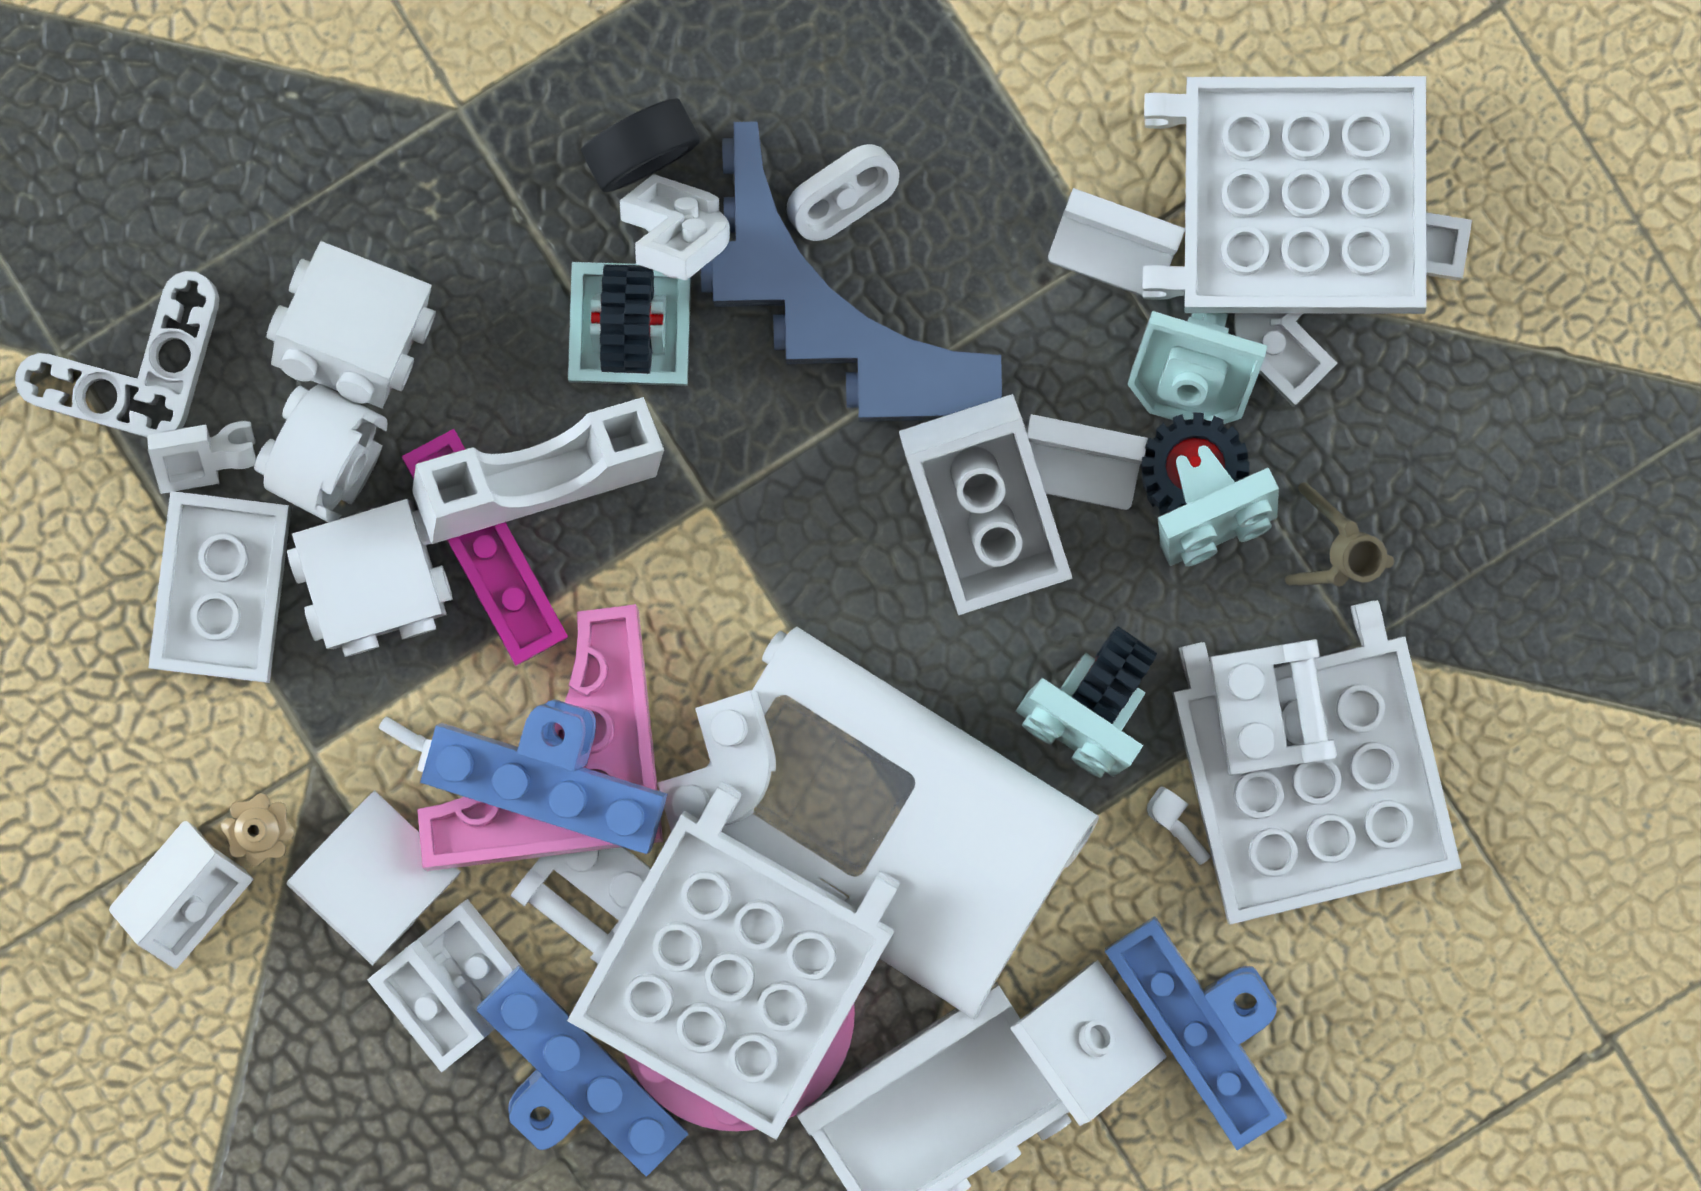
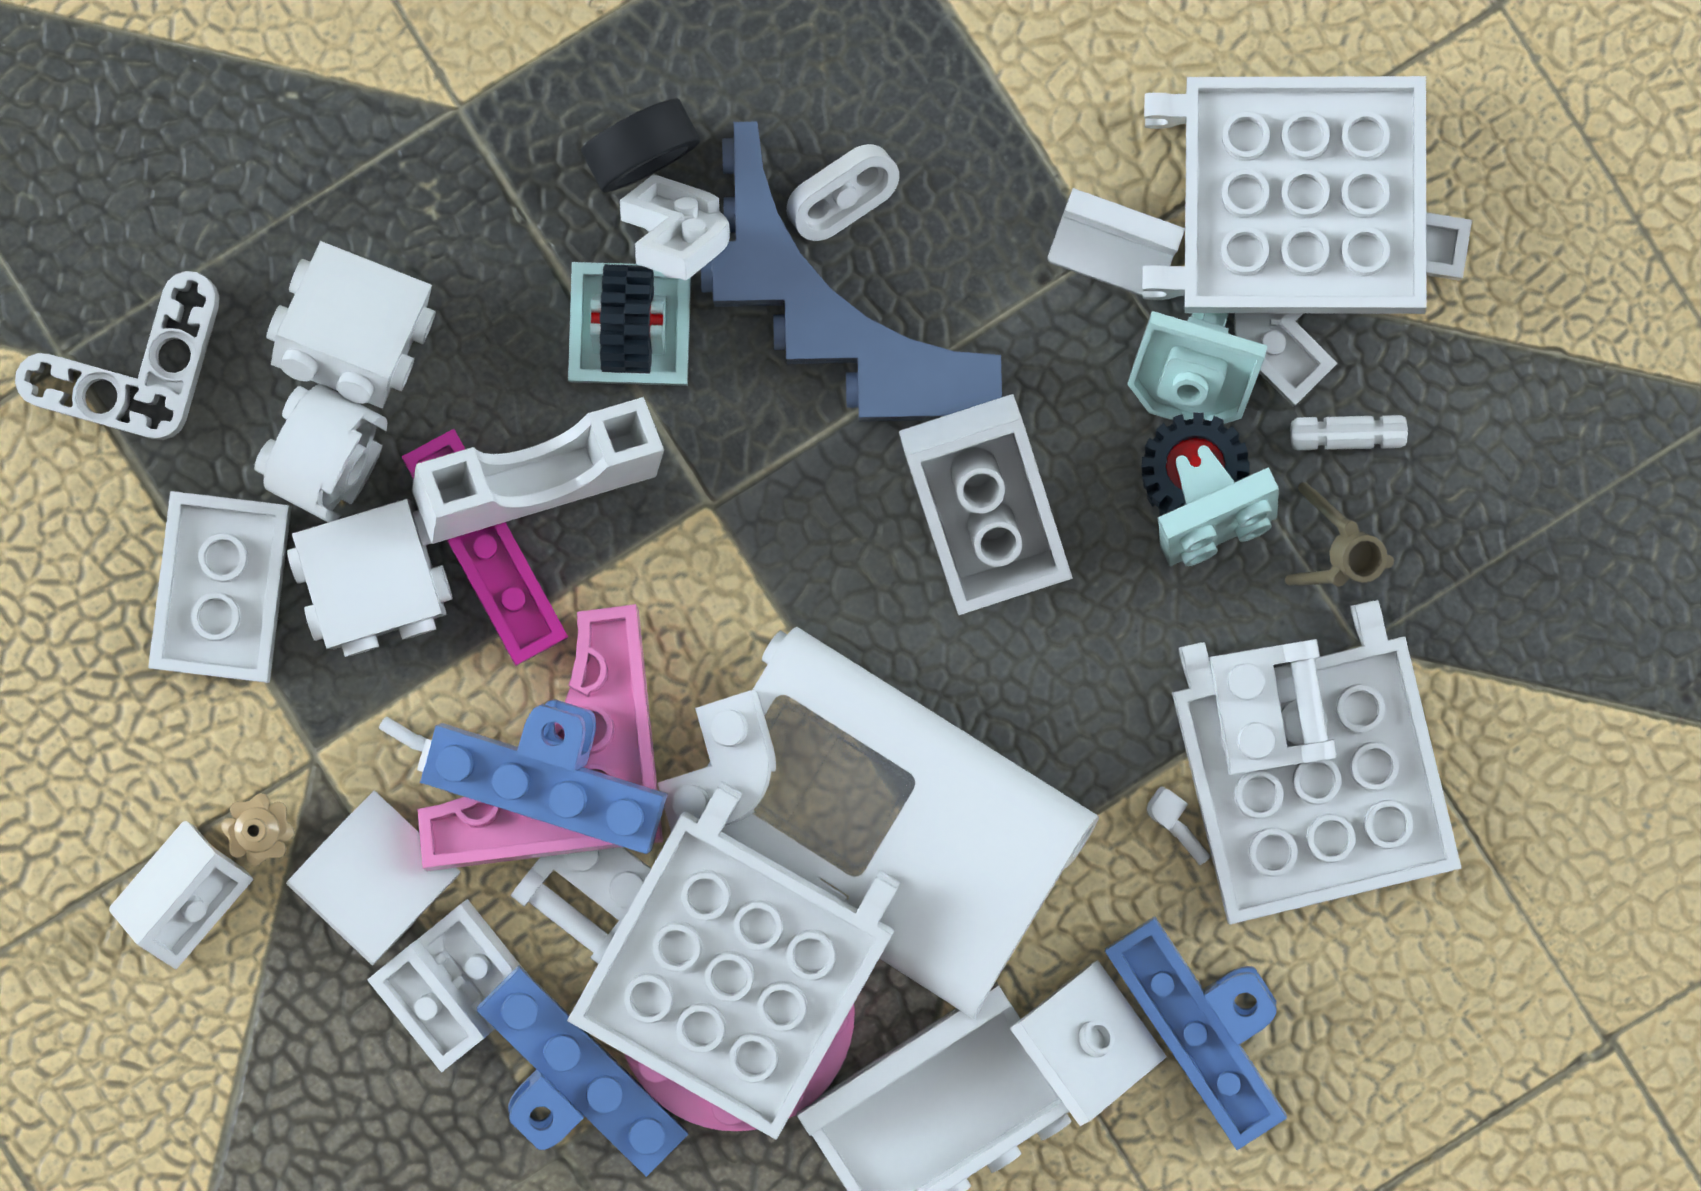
white plate [147,421,256,494] -> none
light aqua plate [1015,626,1158,778] -> none
white panel [1026,414,1148,510] -> none
none -> white axle [1290,415,1408,450]

